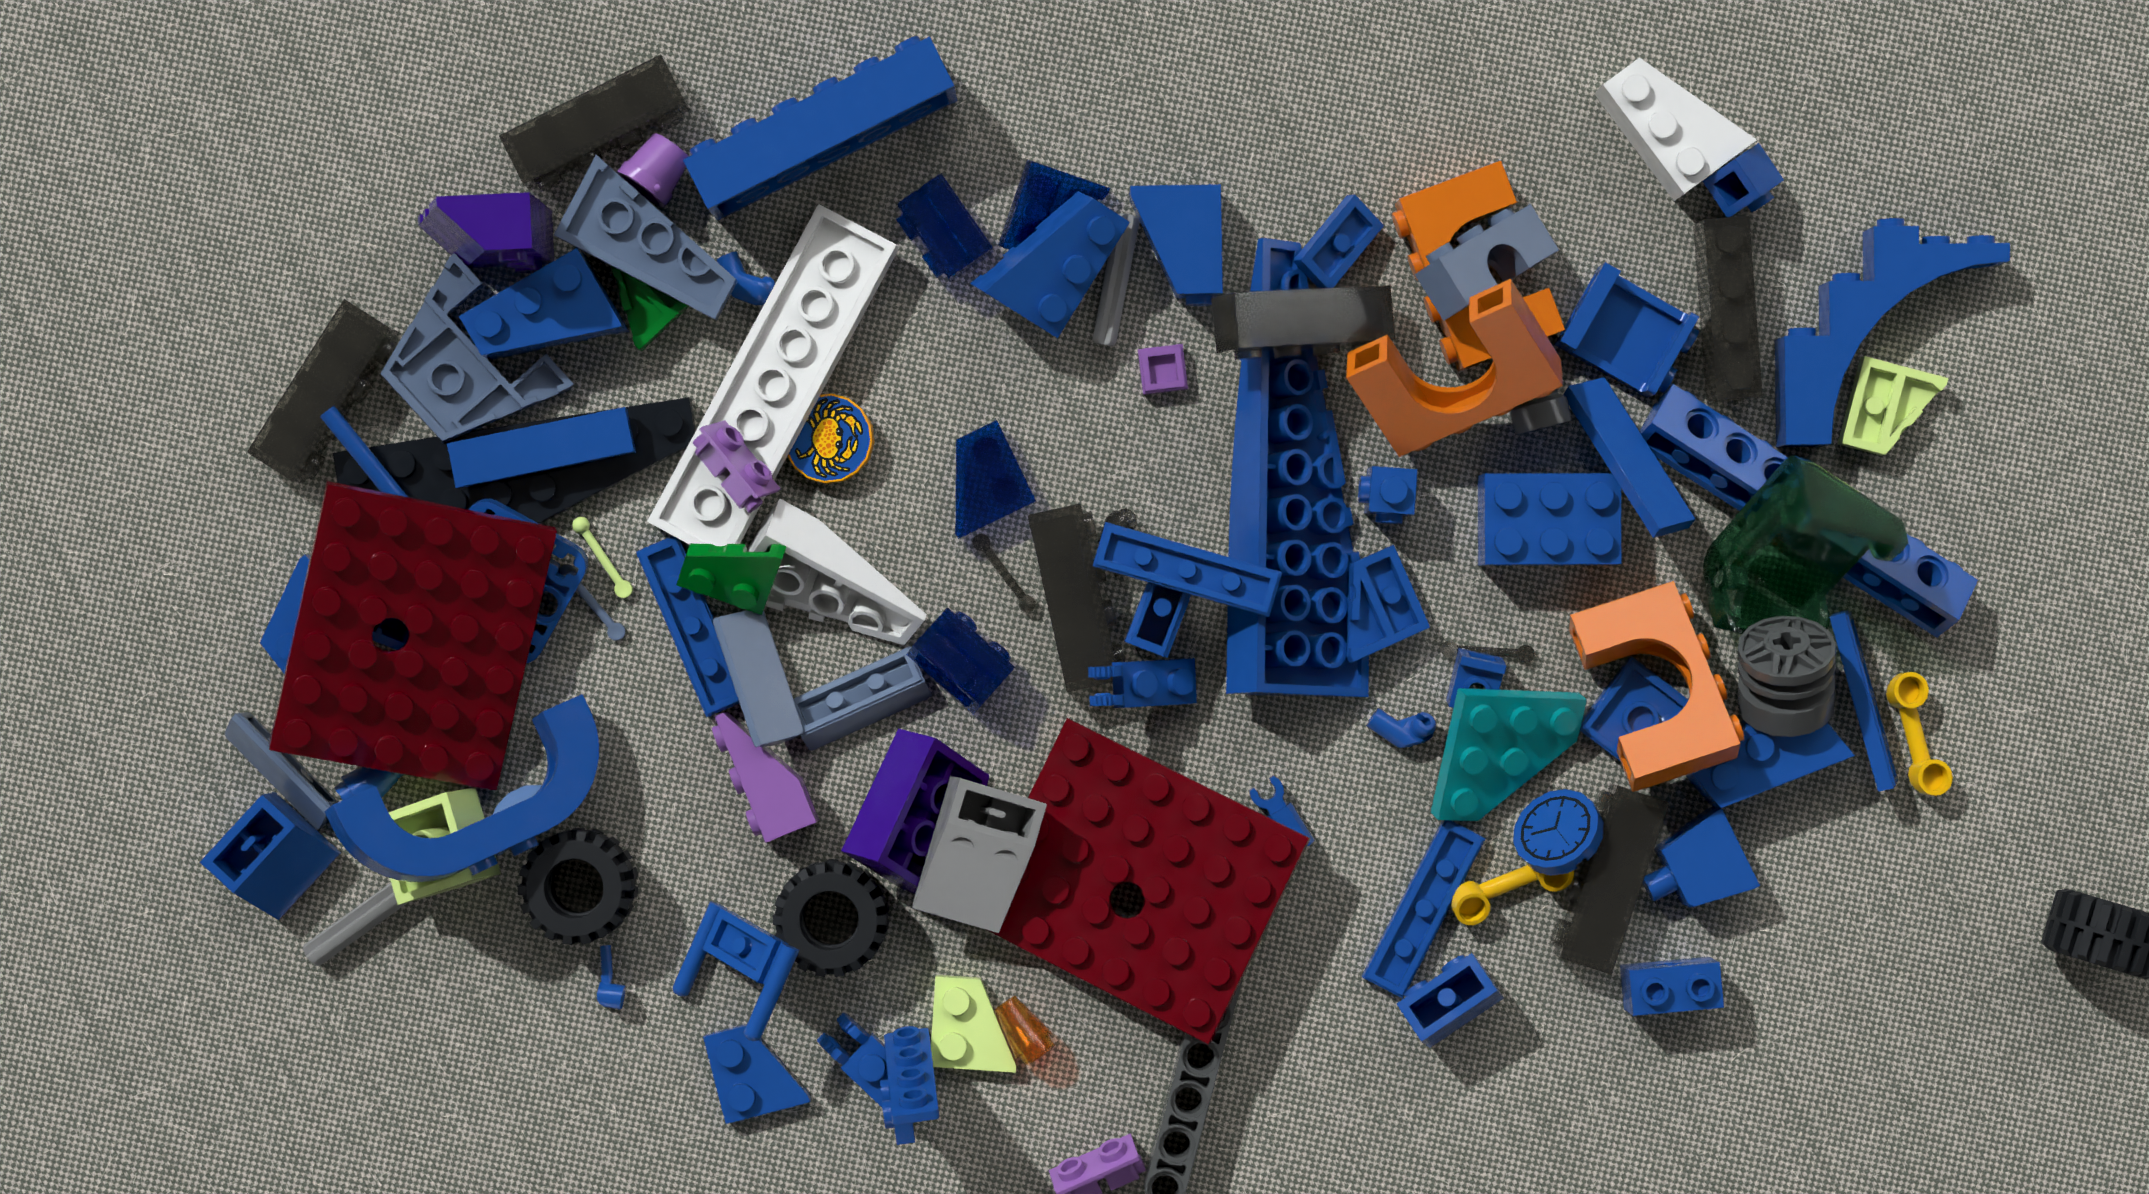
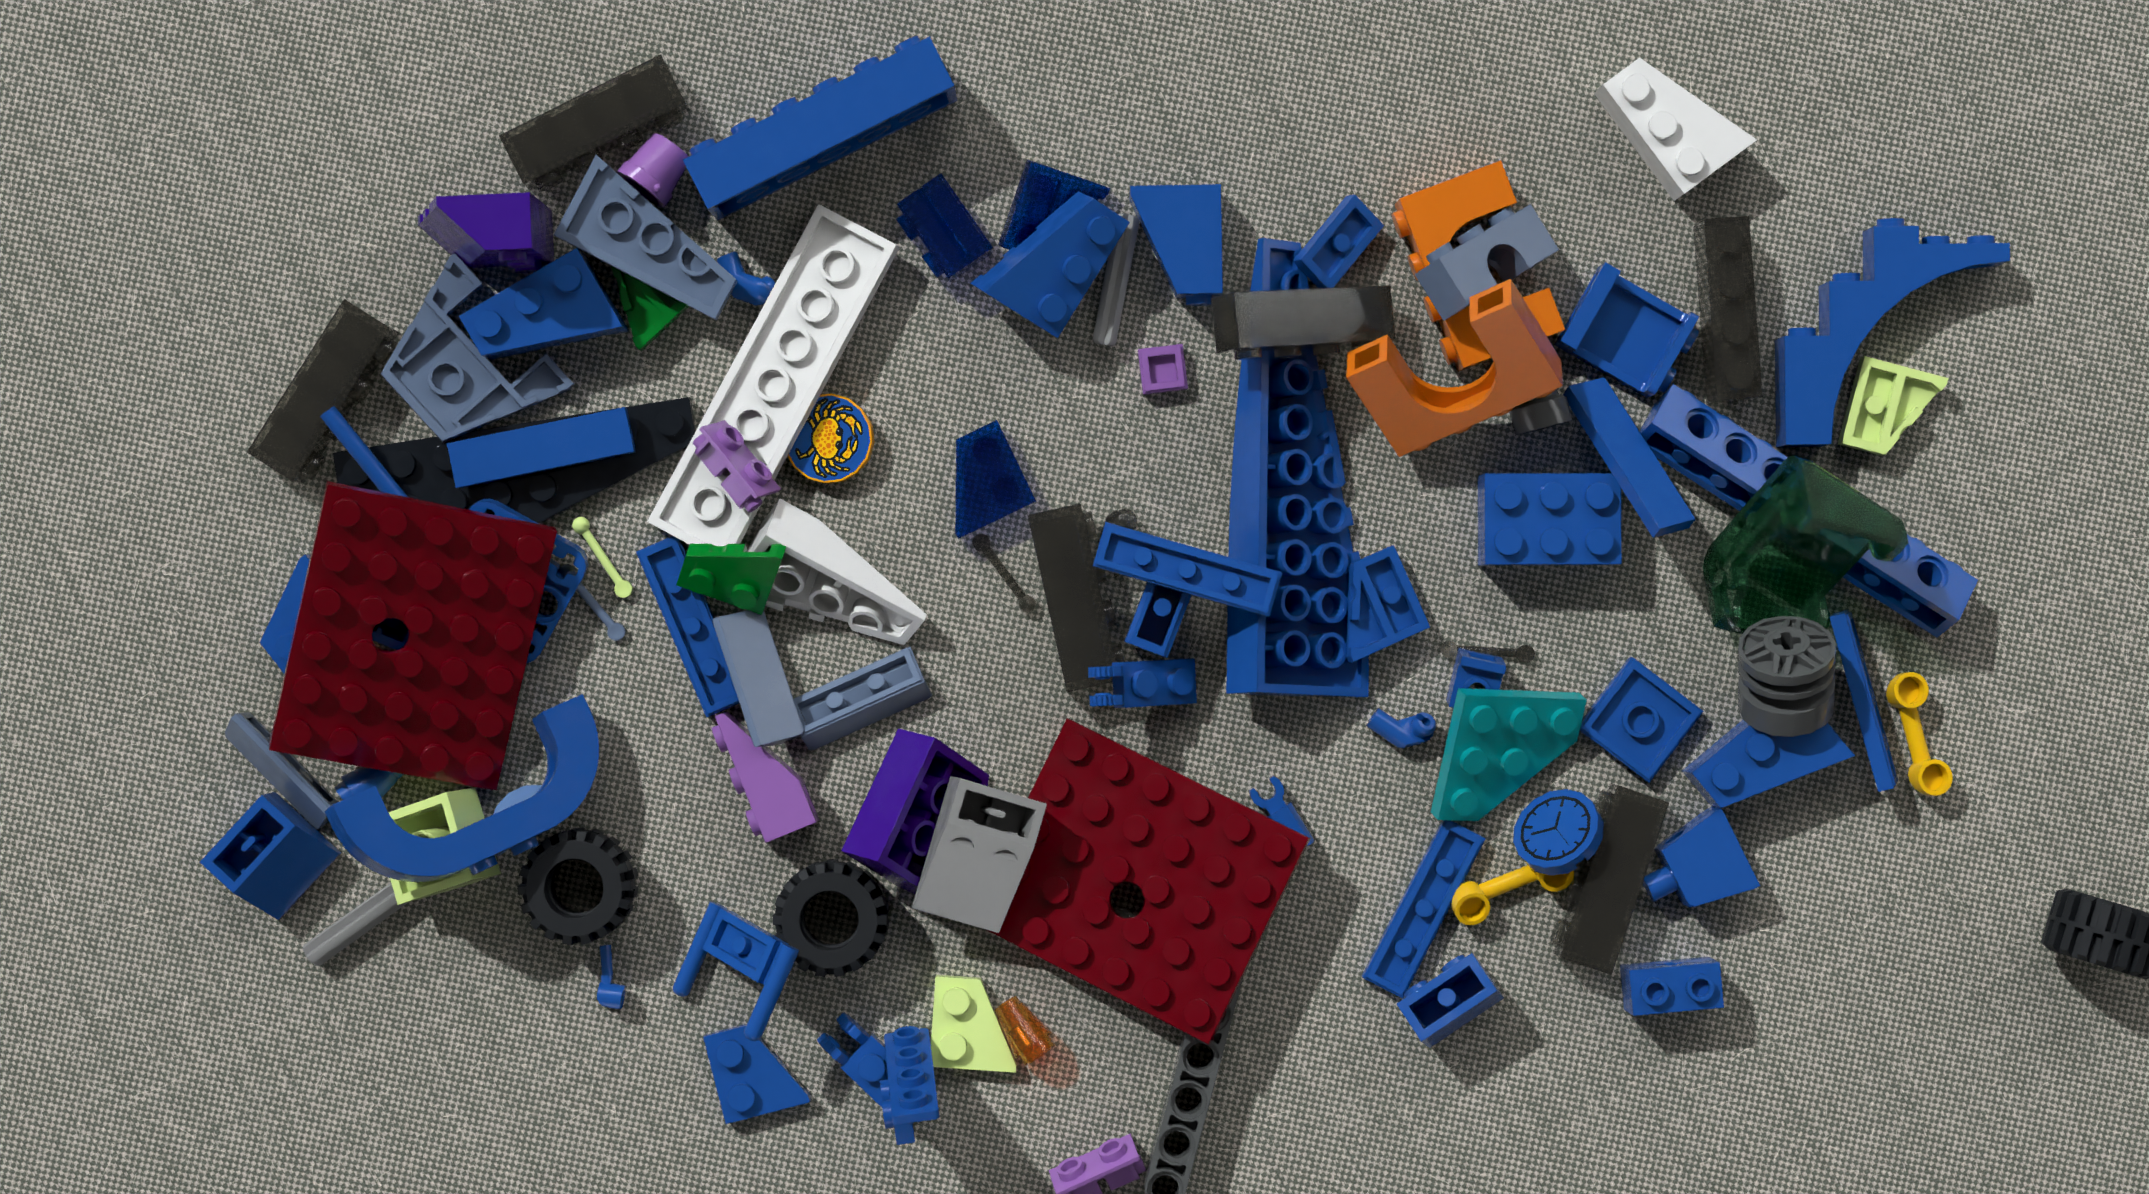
clear blue brick [906,607,1015,715] -> none
blue brick [1358,466,1418,524] -> none
orange arch [1569,581,1744,792] -> none
blue brick [1702,143,1784,218] -> none

